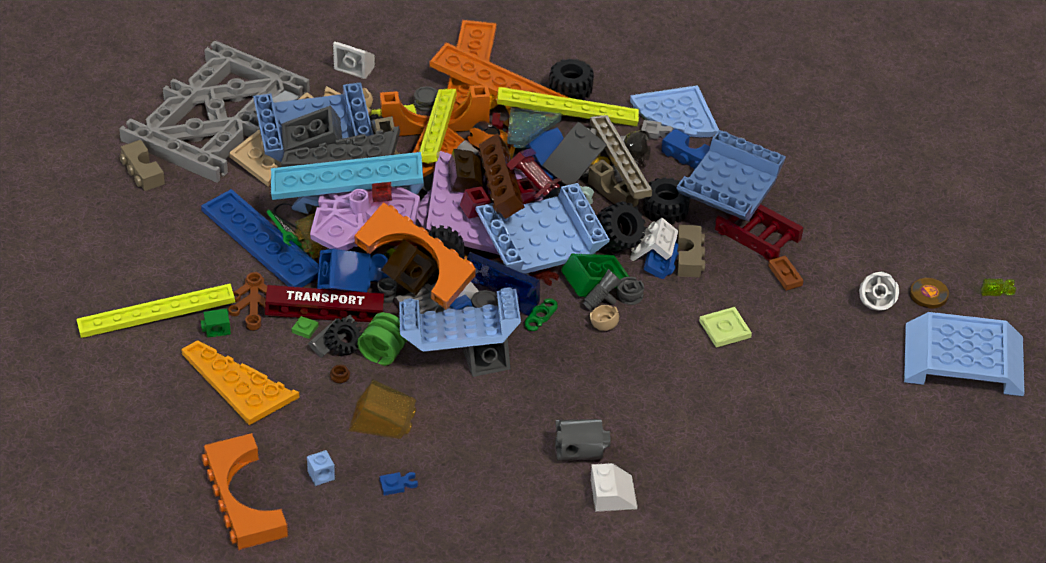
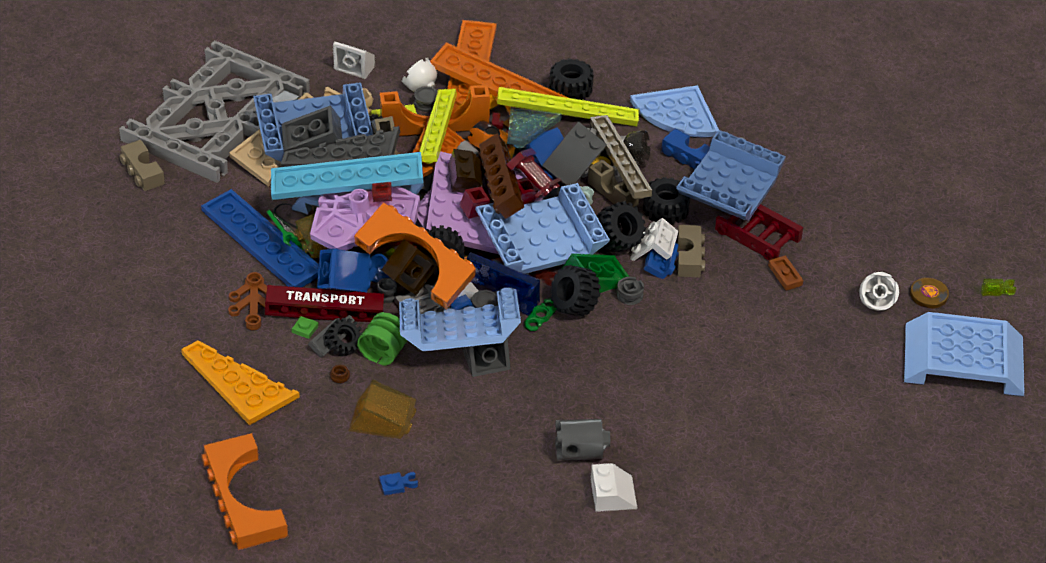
neon yellow plate [77,284,235,338] -> none
green brick [201,308,231,338] -> none
light blue brick [307,450,335,486] -> none
dark grey piece [583,269,622,310] -> none
tan hair [590,305,619,331] -> none
light grey plate [641,120,673,139] -> none
yellowish green plate [699,307,752,348] -> none
none -> white cylinder [402,58,437,92]
none -> black tyre [550,265,601,316]

